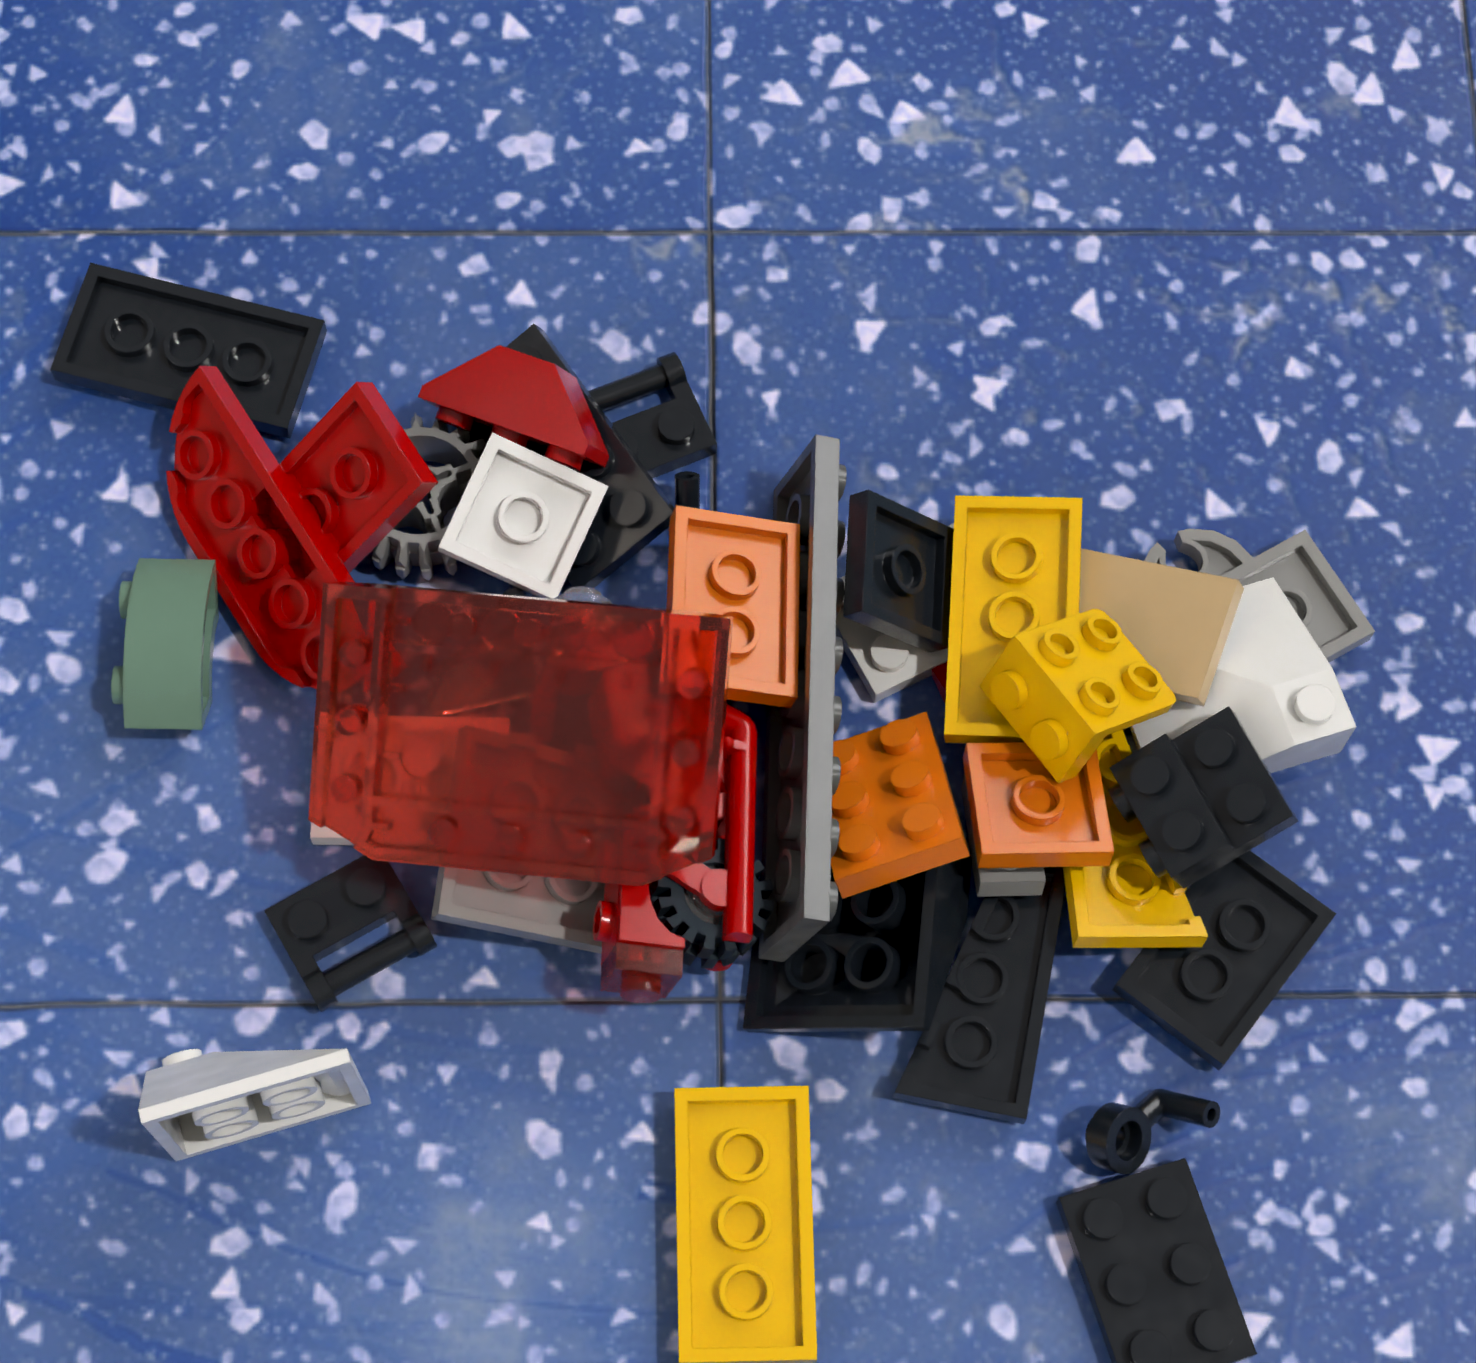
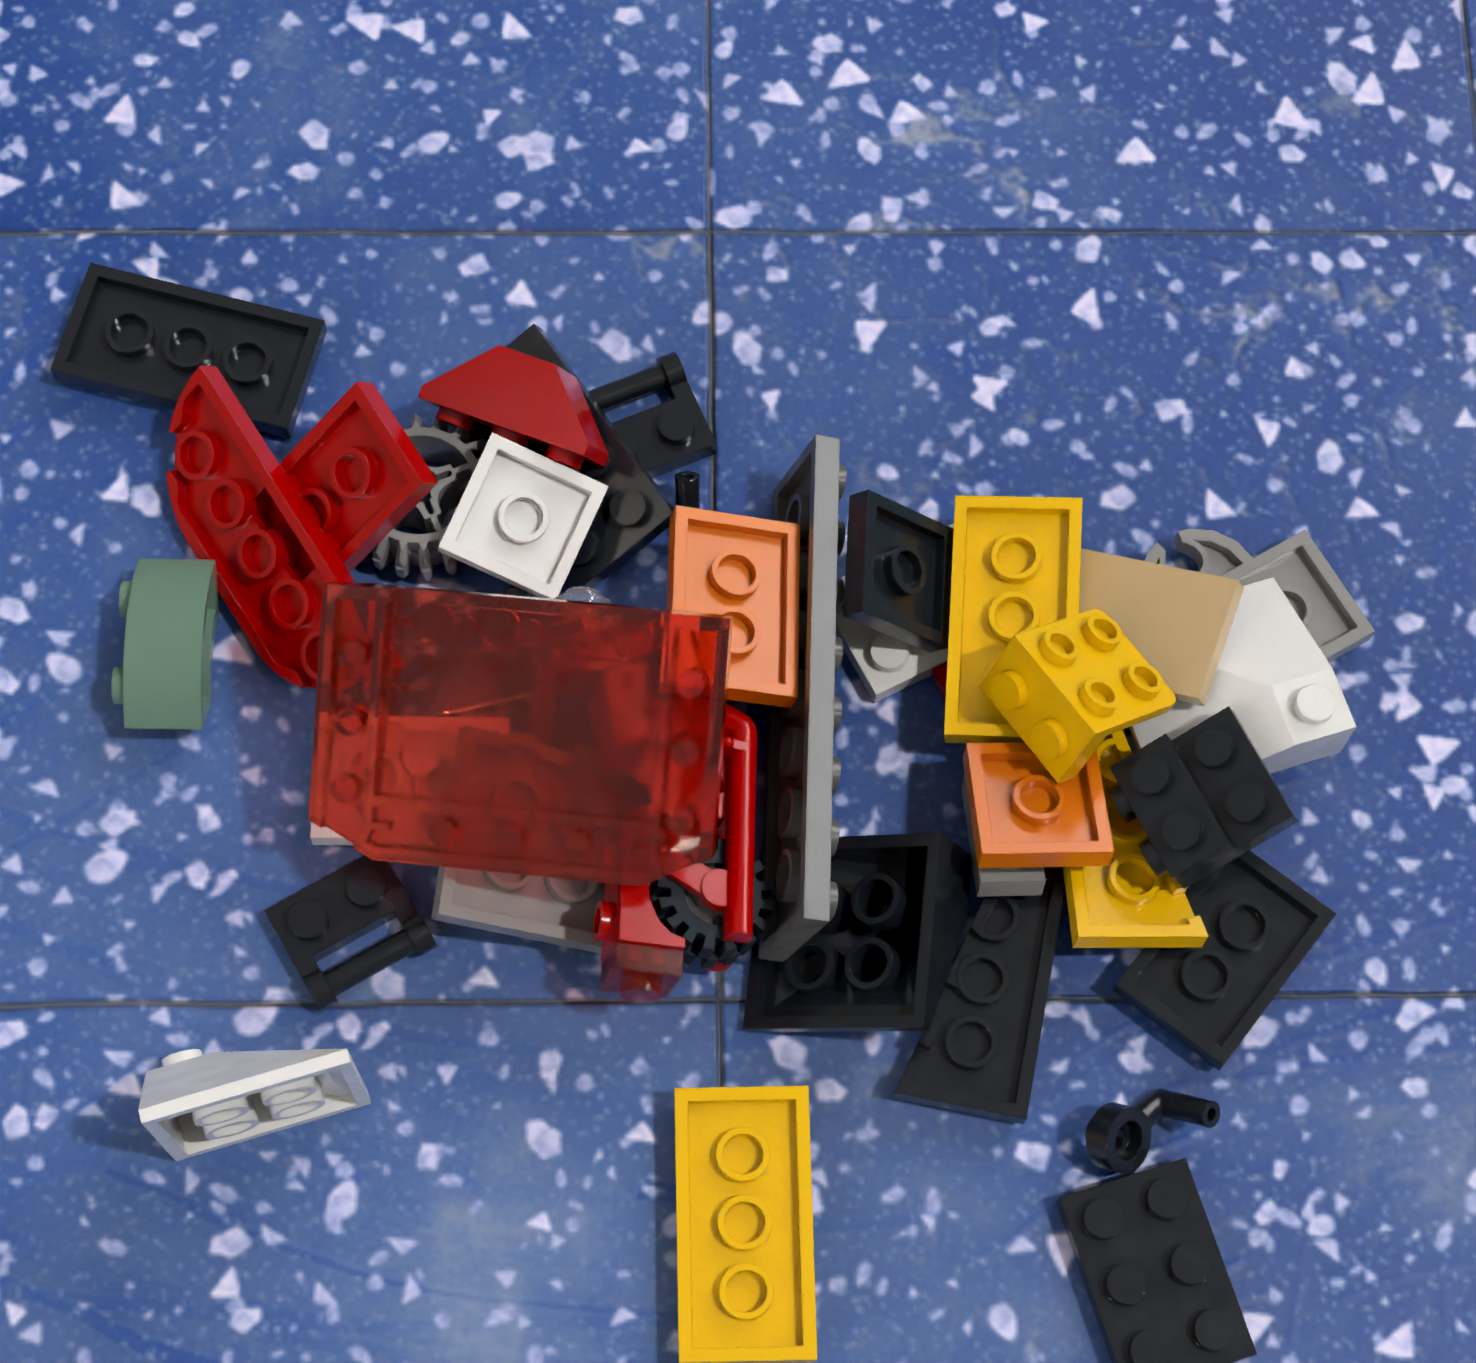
orange plate [831,711,970,899] -> none

